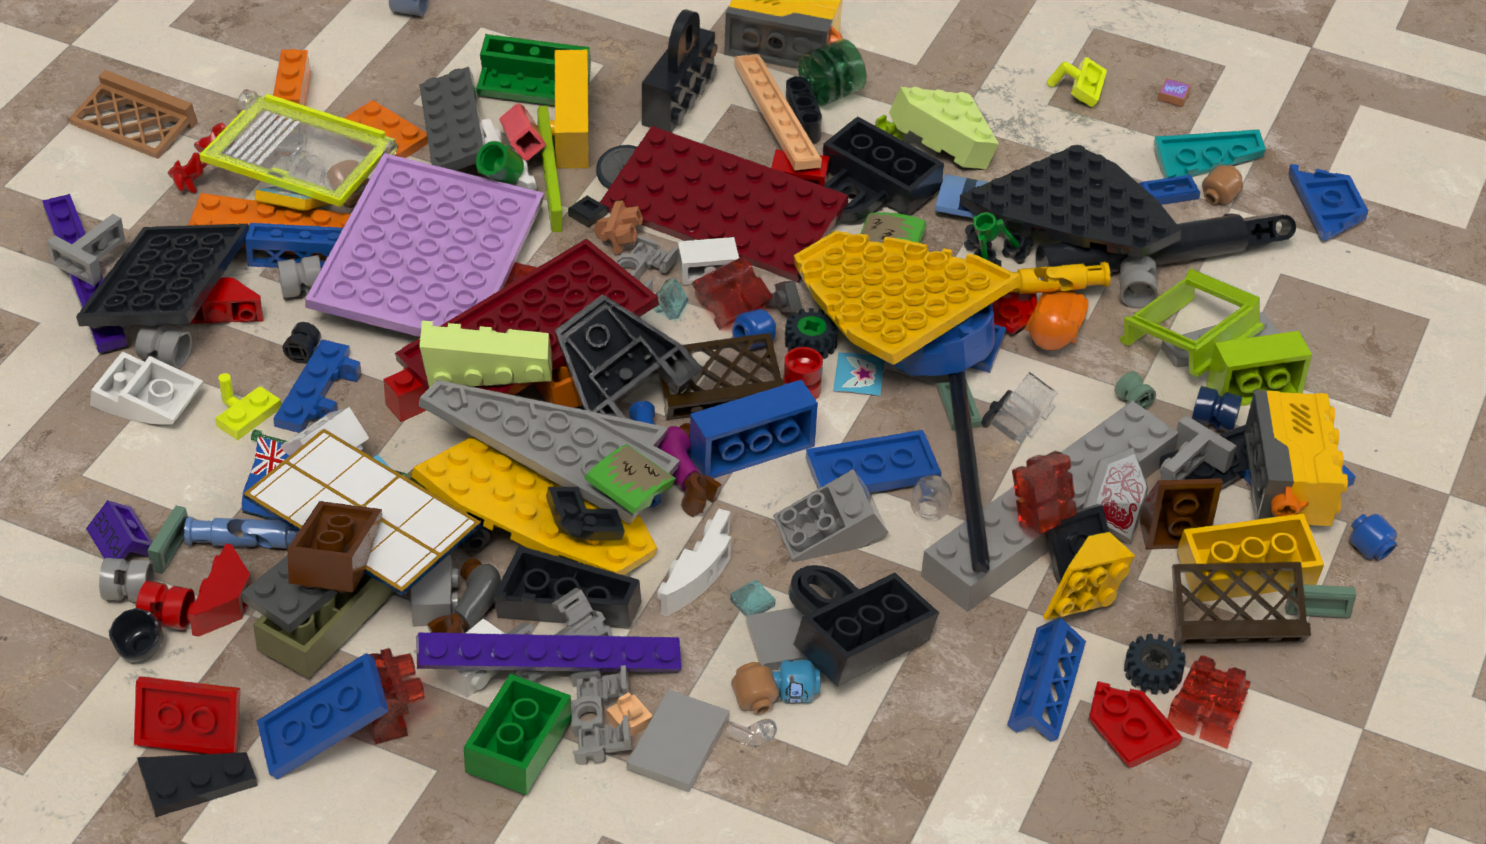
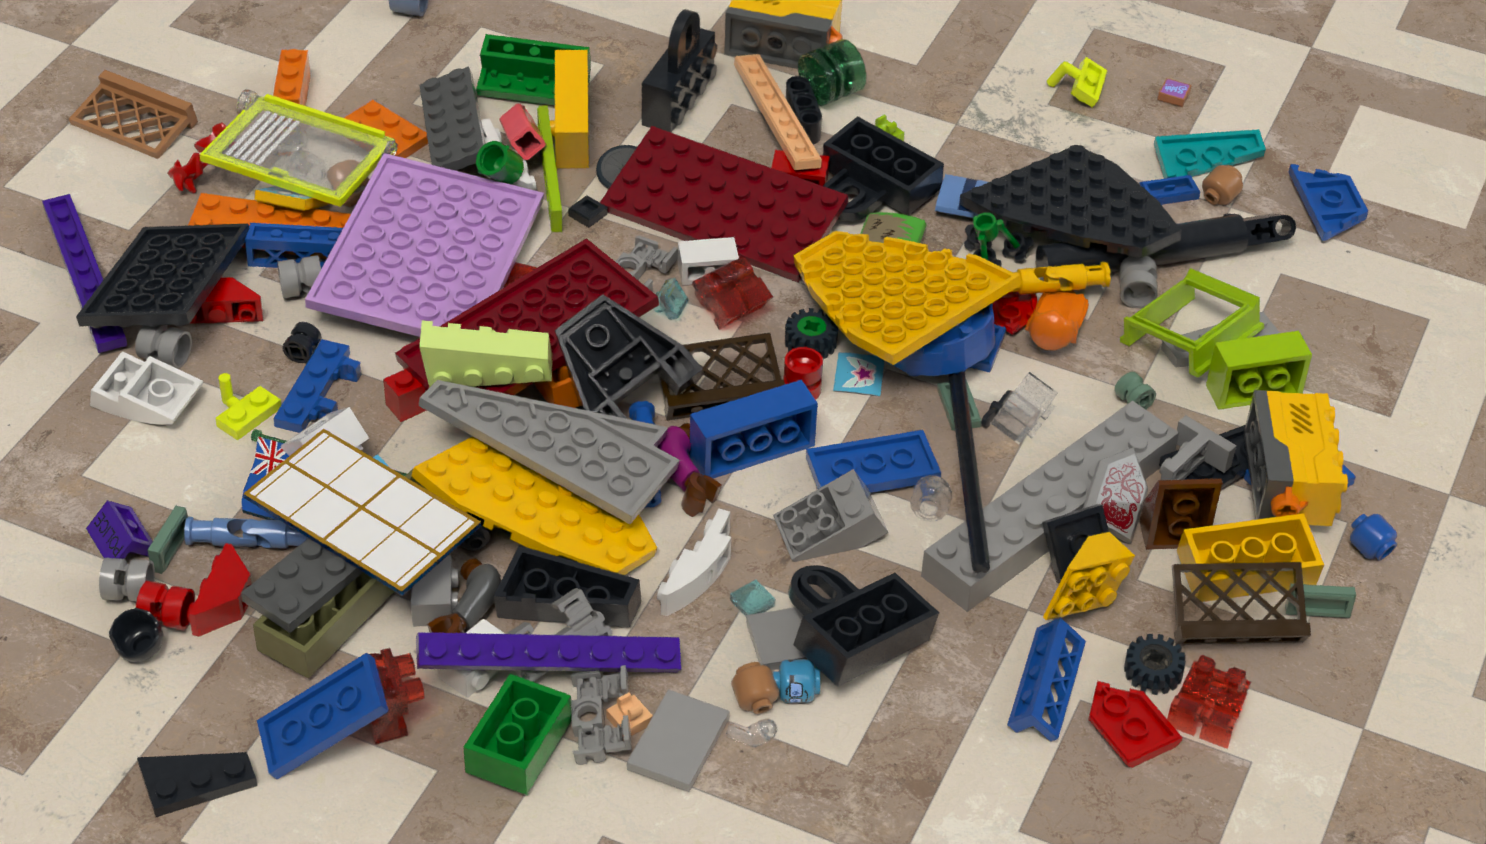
light grey bracket [47,214,125,286] -> none
red plate [134,676,240,754] -> none
reddish brown slope [287,501,382,593] -> none
black plate [546,487,625,541] -> none
slope [584,444,675,514] -> none
nougat hips [594,200,643,254] -> none
blue head [732,309,776,350] -> none
dark grey plate [762,281,802,312] -> none
yellowish green brick [889,87,999,169] -> none
clear red hips [1012,450,1077,534] -> none
dark blue wheel [1192,386,1243,432] -> none

